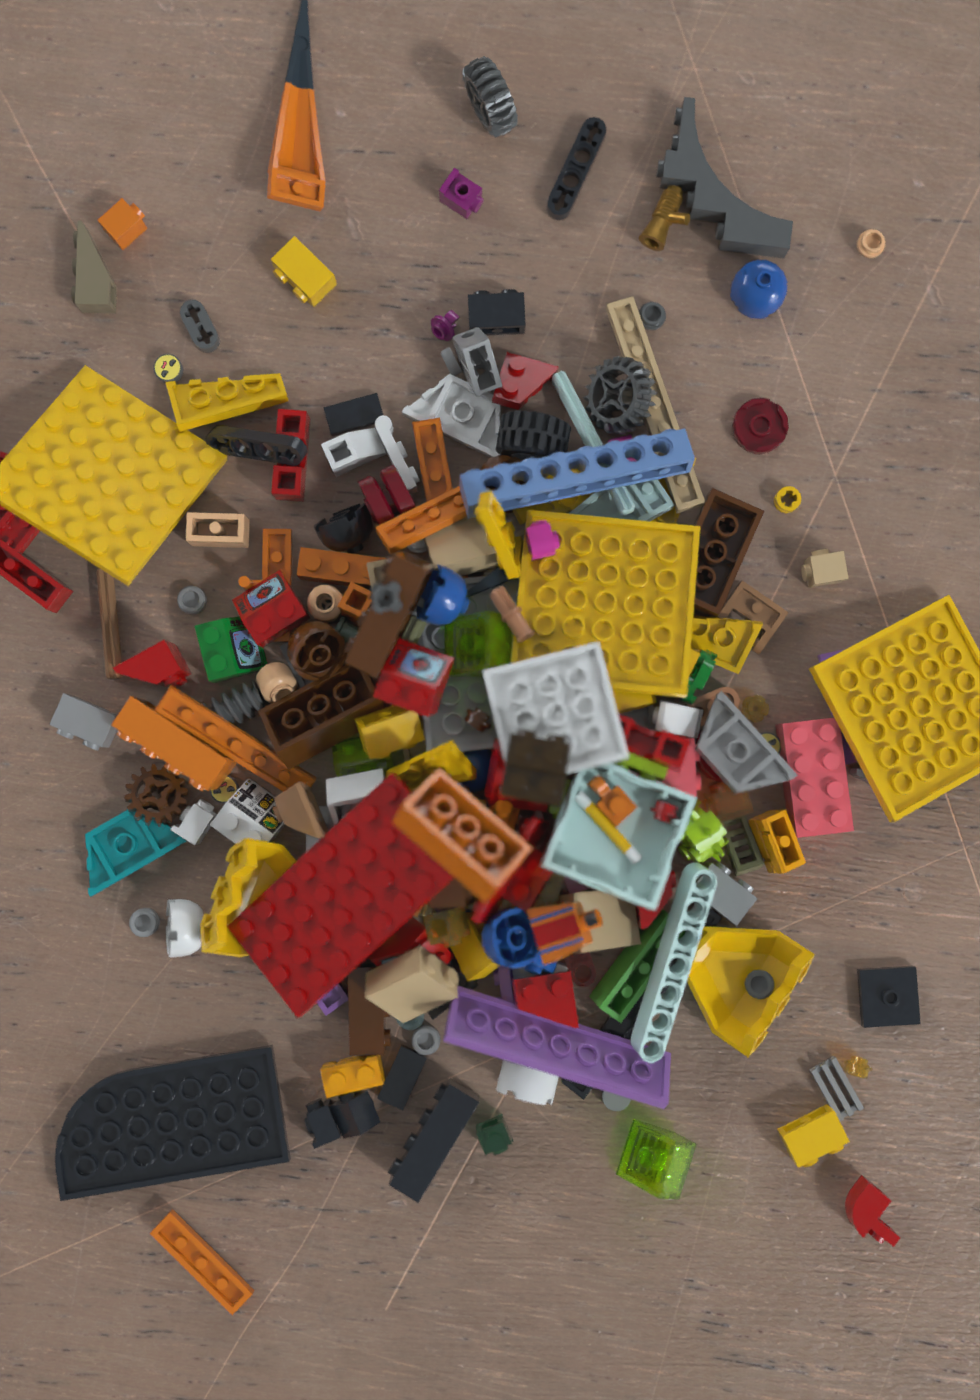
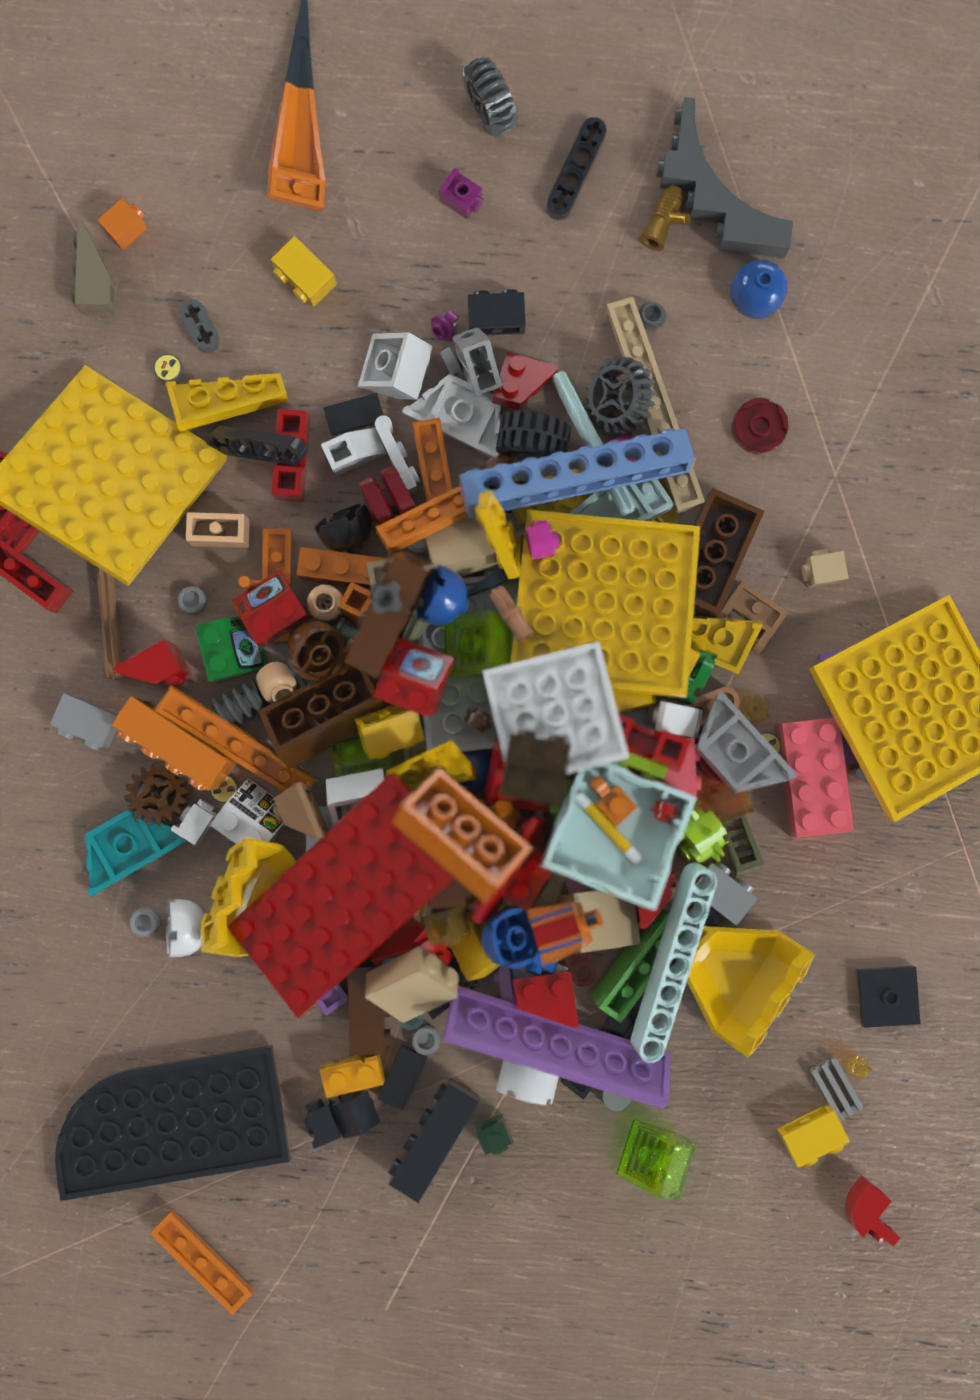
dark grey tile [745,970,775,999] -> none
light orange brick [748,809,806,874] -> none
yellow bush [774,486,802,514] -> none
light nougat plate [857,229,885,258] -> none
none -> white slope [358,332,433,399]

